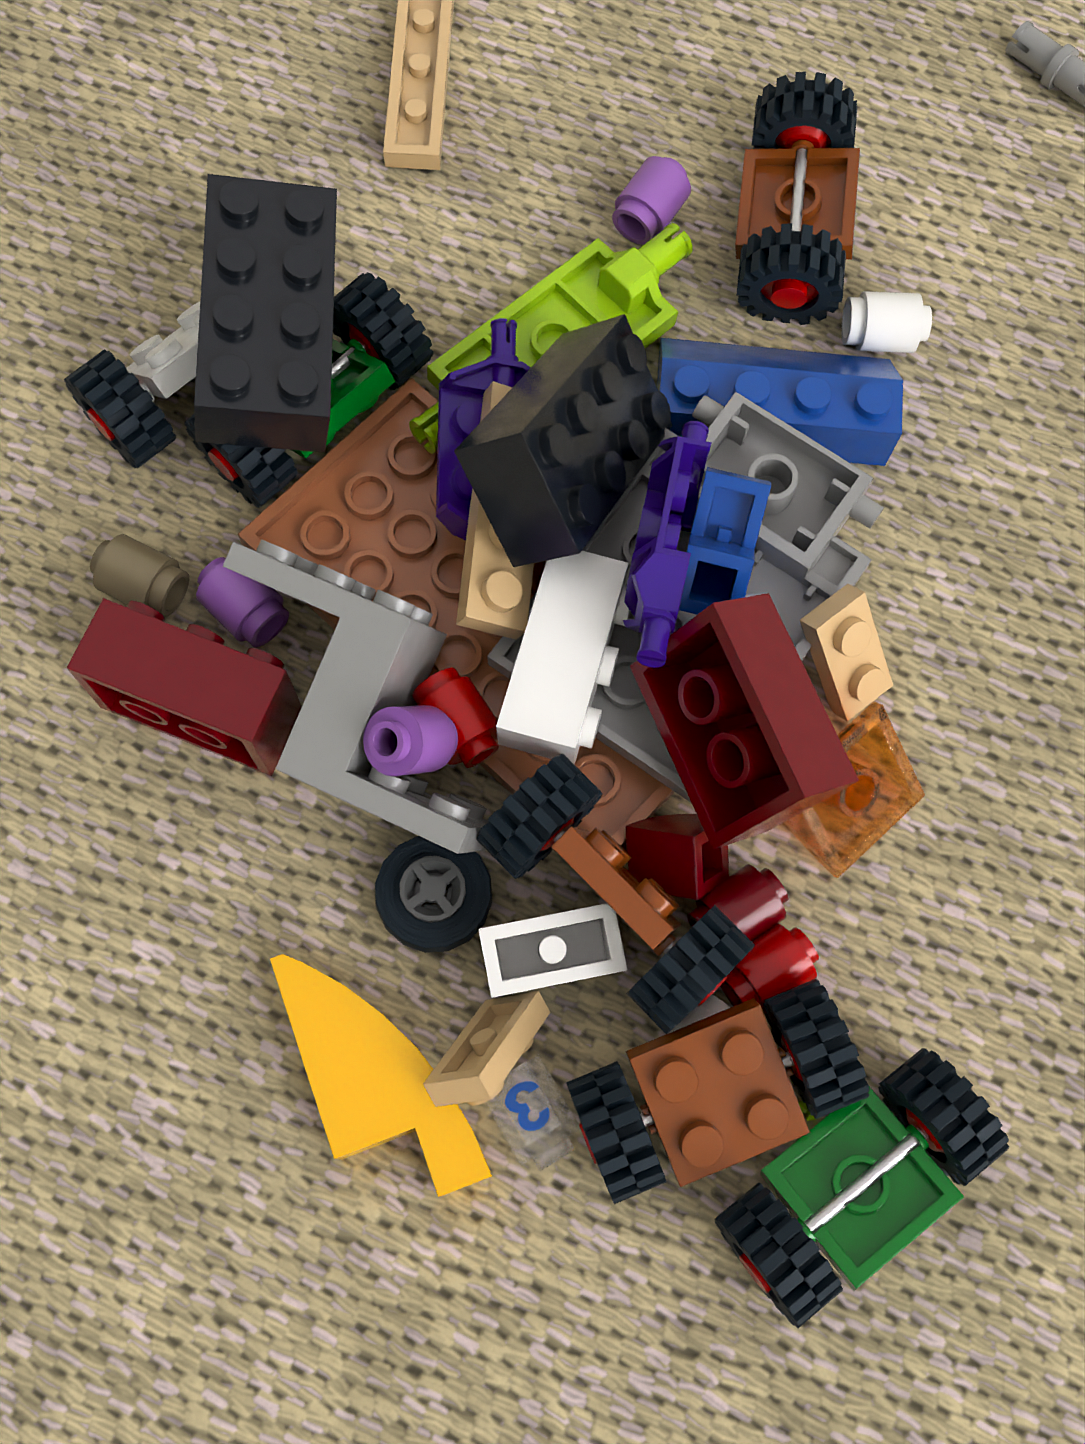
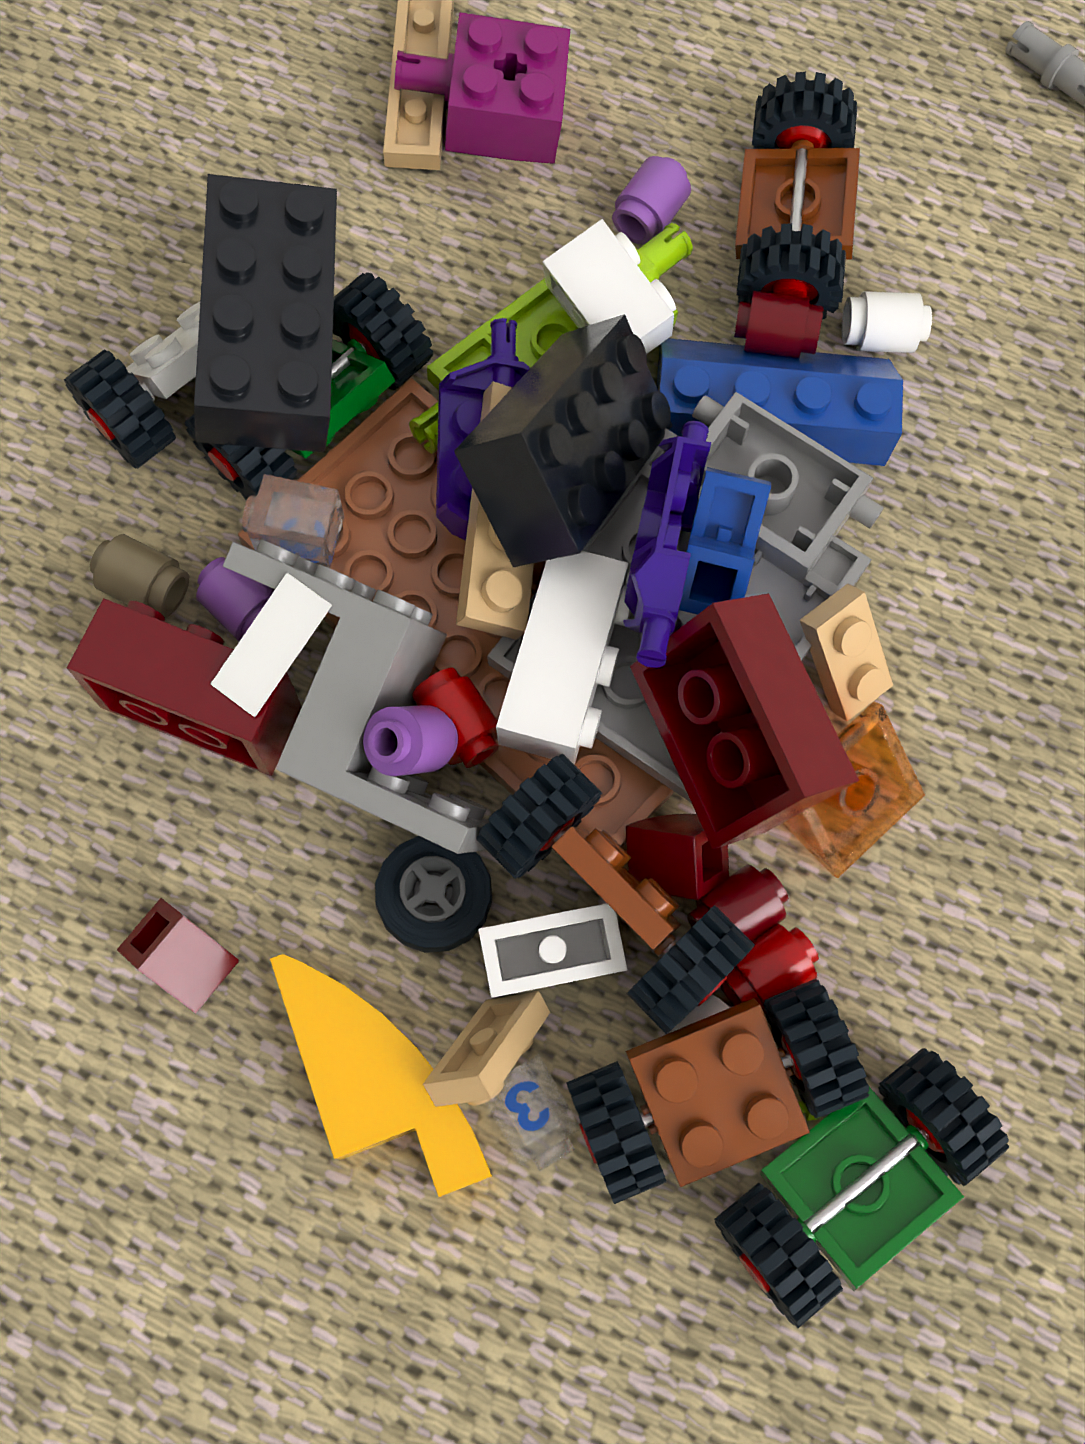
none -> brick [117,898,240,1014]
none -> white sticker [211,572,332,717]
none -> clear brick [242,474,345,568]
none -> magenta brick [394,12,571,164]
none -> white brick [542,219,676,354]
none -> dark red brick [734,291,824,358]

